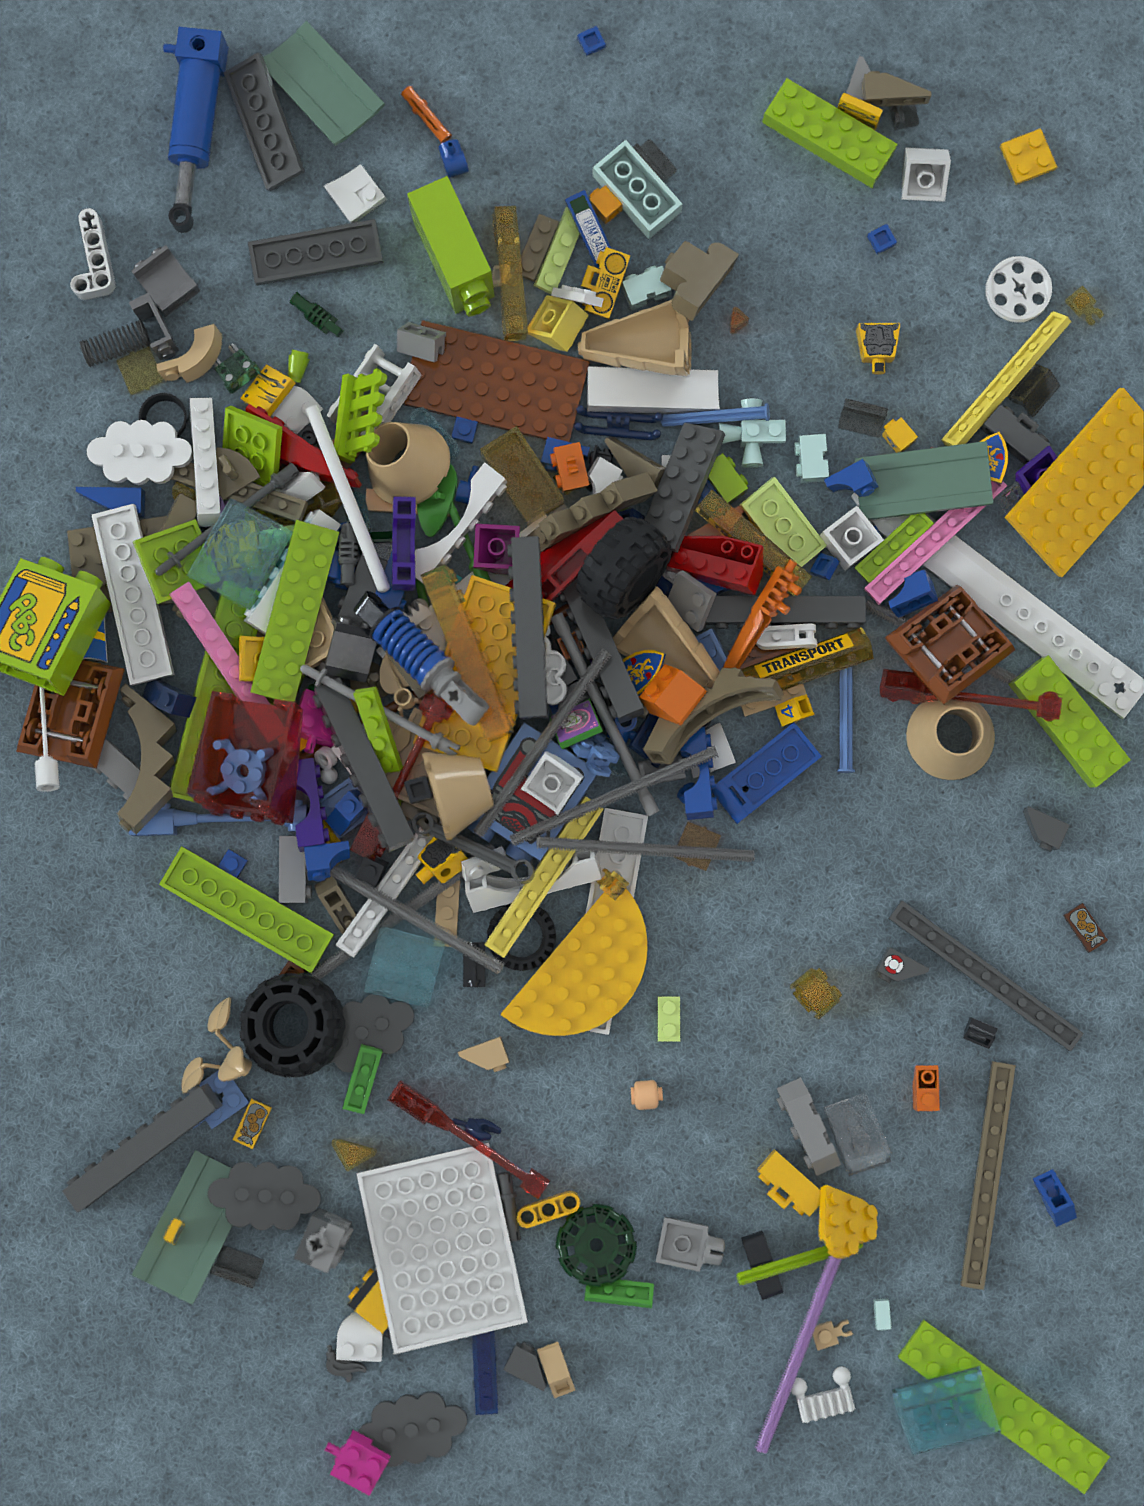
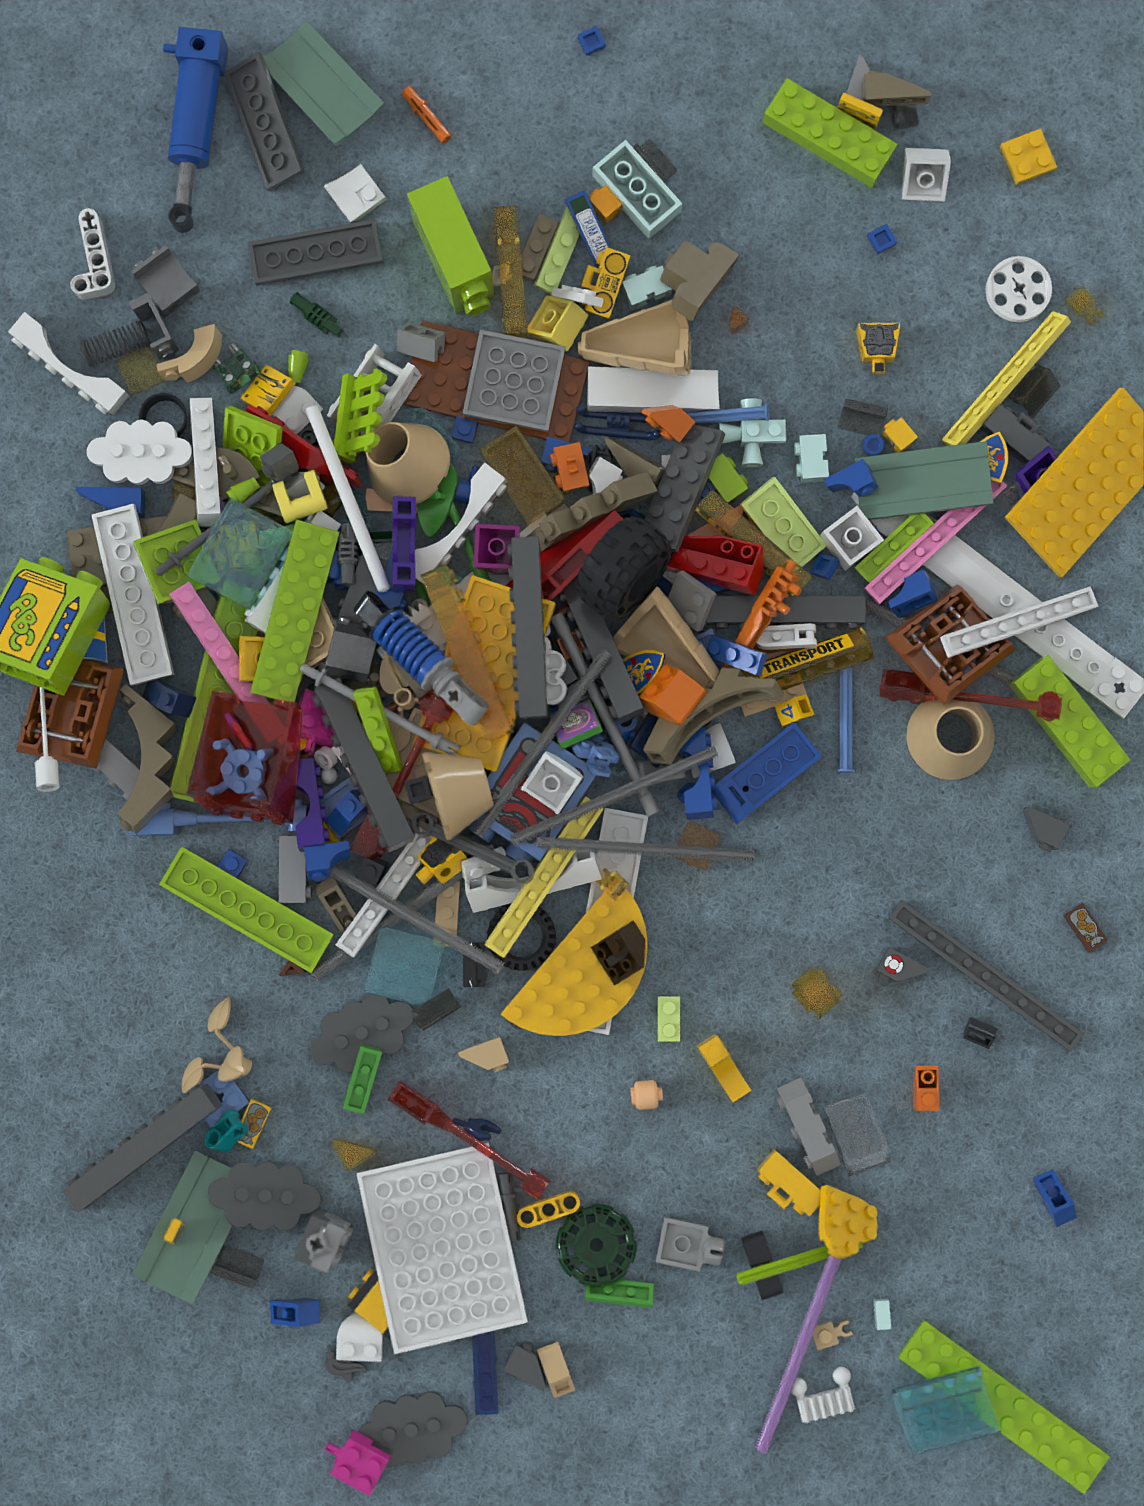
black tyre [239,973,345,1077] -> none
blue piece [438,139,469,178] -> none
dark tan plate [960,1061,1016,1290] -> none
none -> white arch [8,312,129,416]
none -> teal piece [204,1109,248,1153]
none -> red piece [223,713,253,750]
none -> lime cone [226,477,260,507]
none -> dark grey brick [260,443,299,482]
none -> blue slope [270,1298,321,1327]
none -> light yellow connector [272,469,328,524]
none -> clear smoke panel [411,988,461,1031]
none -> light grey plate [462,330,565,433]
none -> dark brown slope [590,920,646,986]
none -> orange slope [641,405,696,443]
none -> yellow arch [696,1034,752,1102]
none -> blue plate [707,634,767,675]
none -> blue tile [862,434,885,456]
none -> white tile [940,586,1099,658]

